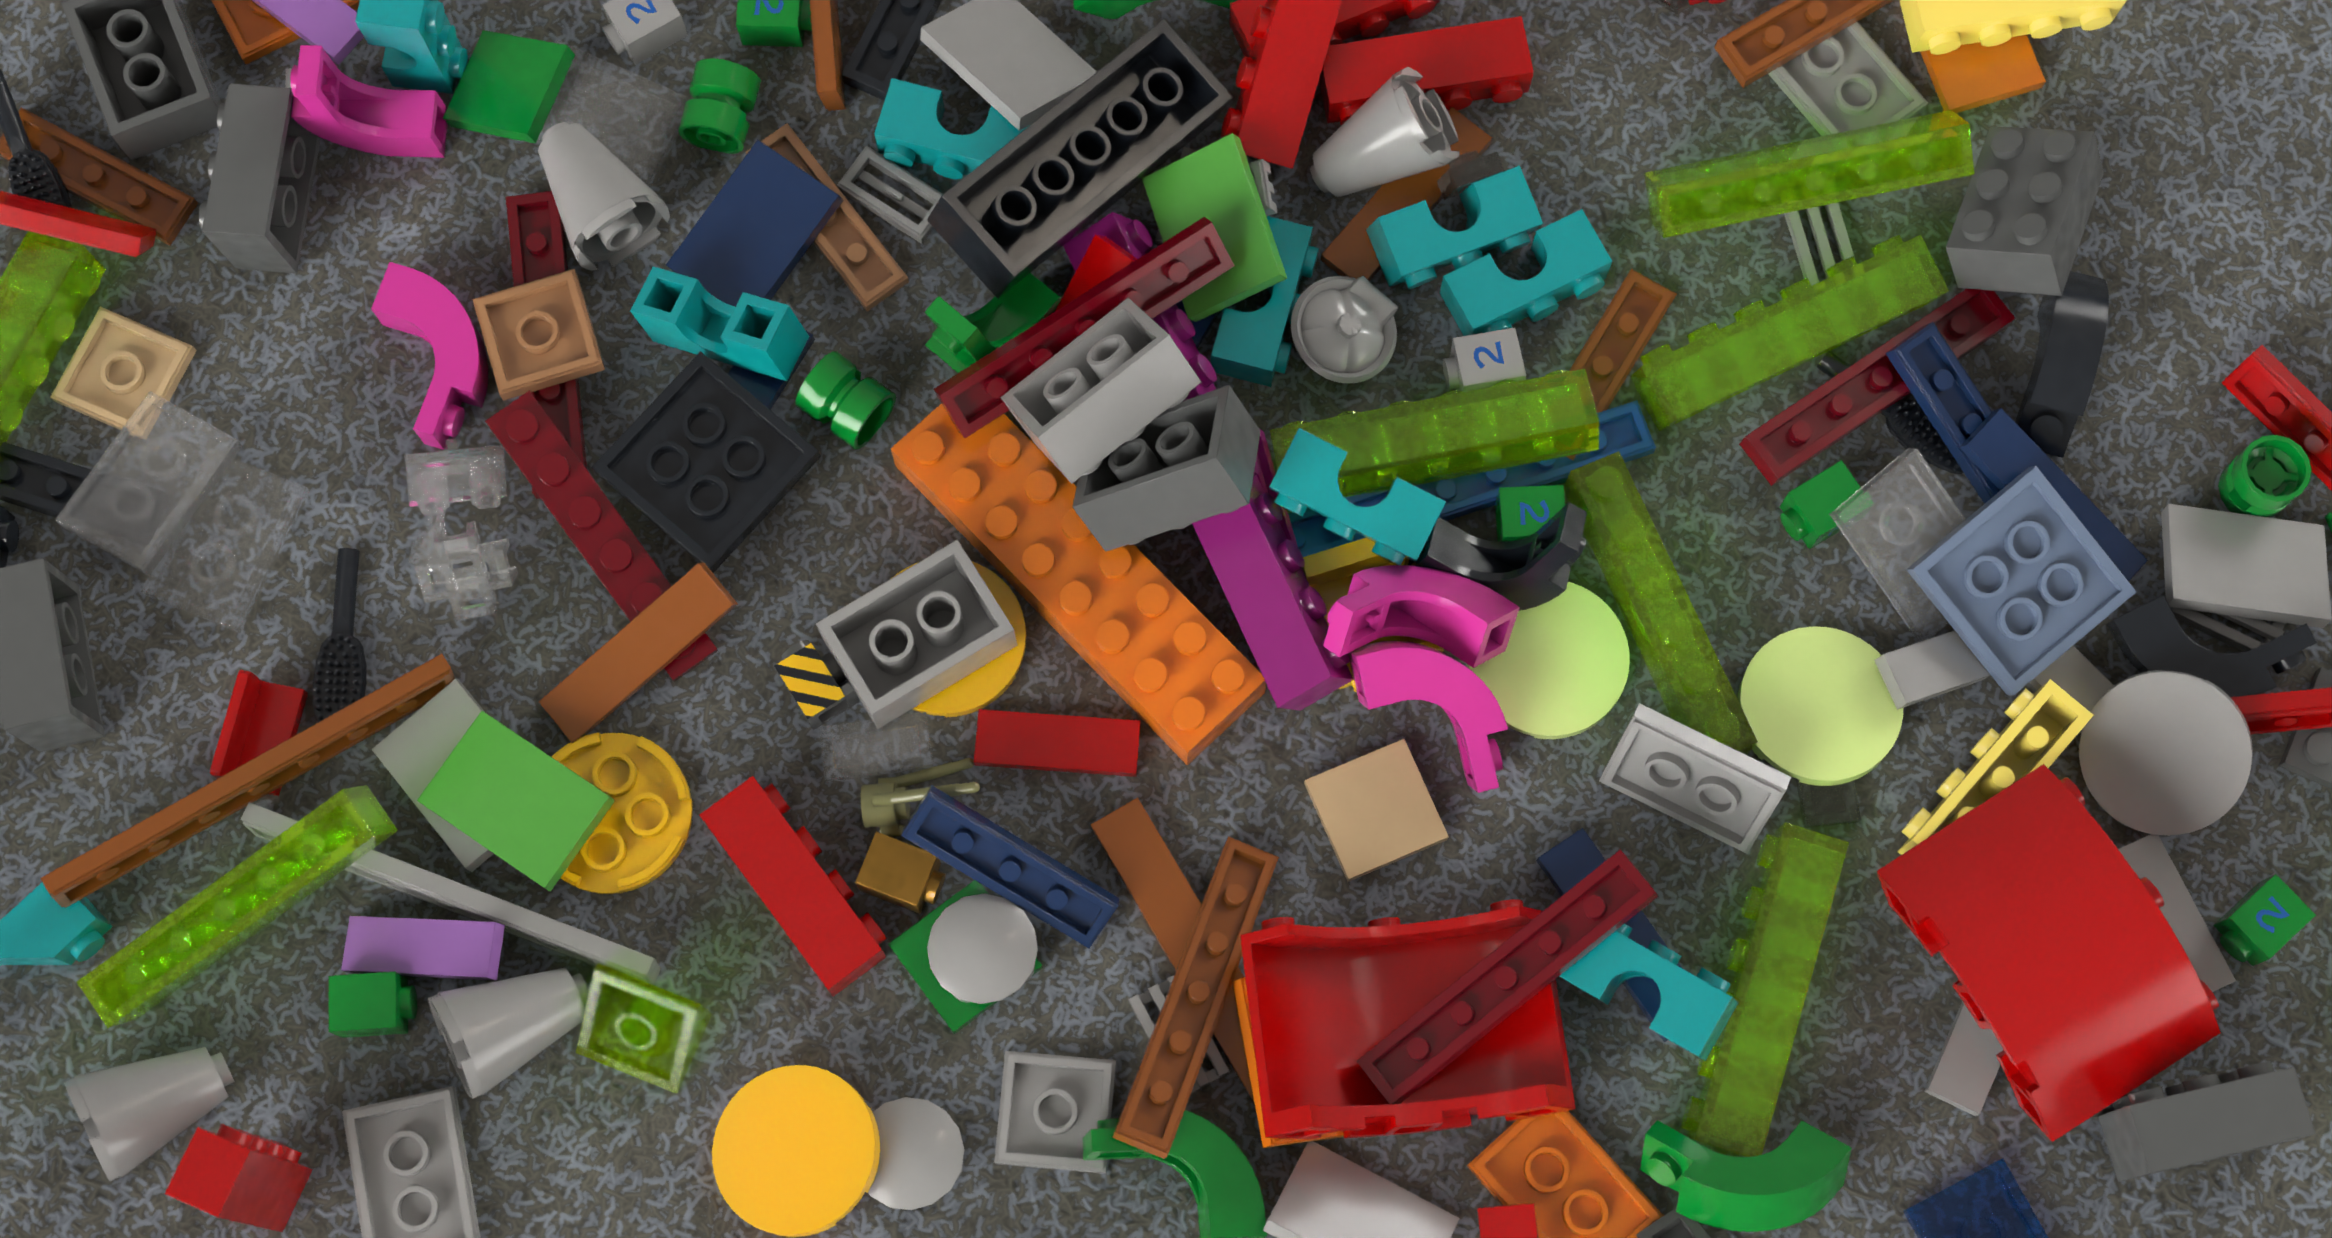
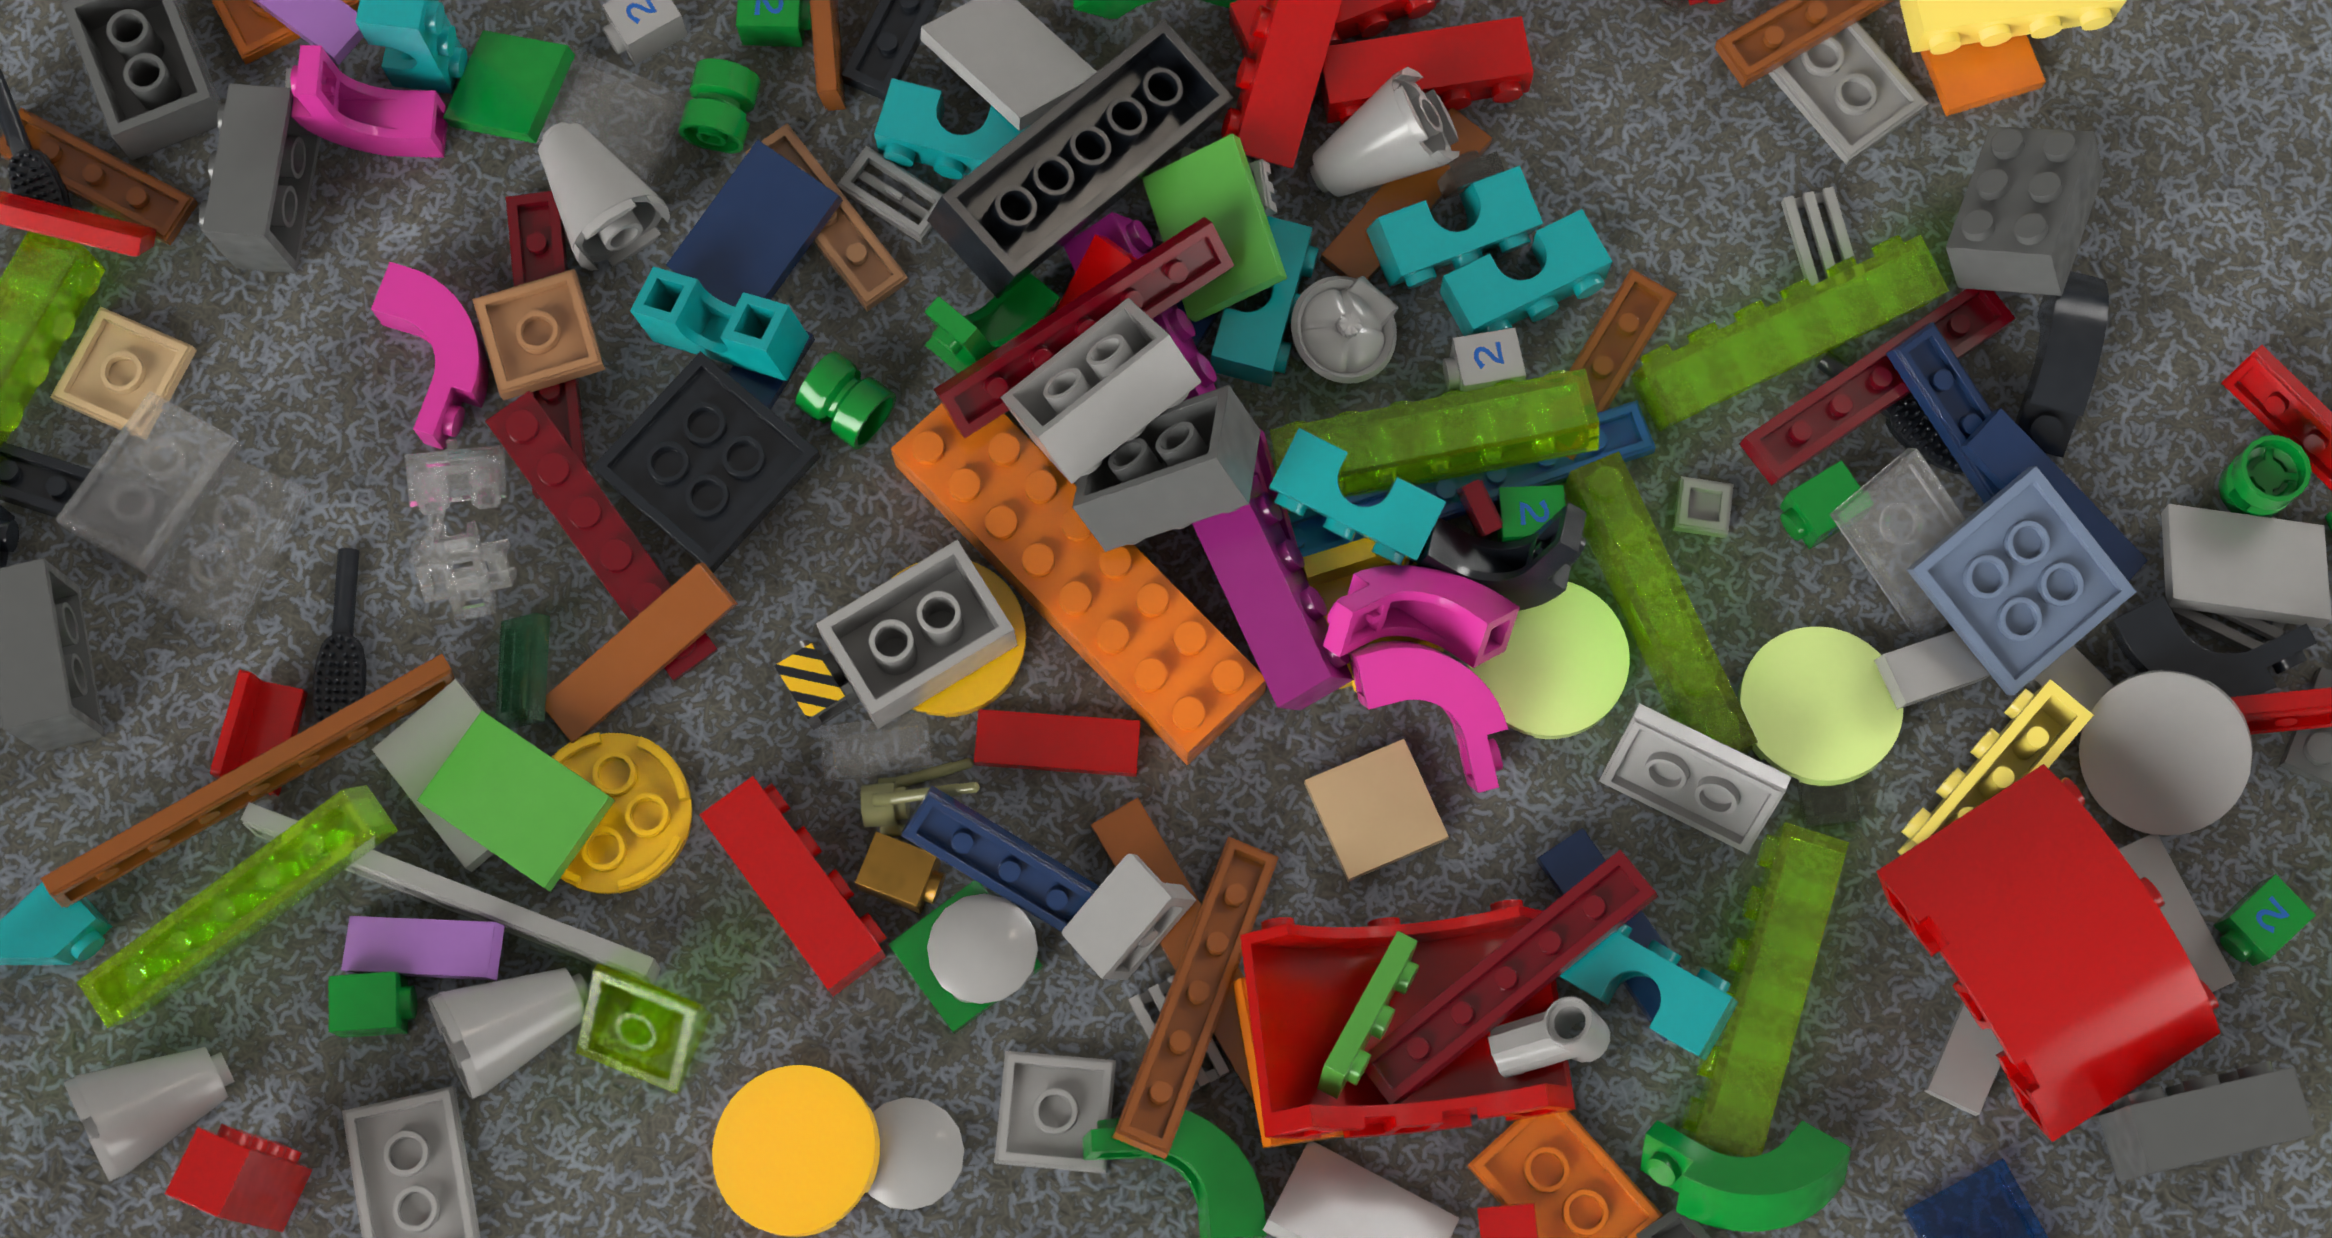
clear neon green brick [1644,110,1975,238] -> none
none -> clear green tile [495,613,550,728]
none -> light grey panel [1062,854,1196,980]
none -> bright green plate [1317,931,1419,1099]
none -> dark red tile [1455,479,1503,537]
none -> light grey piece [1488,996,1610,1078]
none -> light grey tile [1673,476,1734,538]

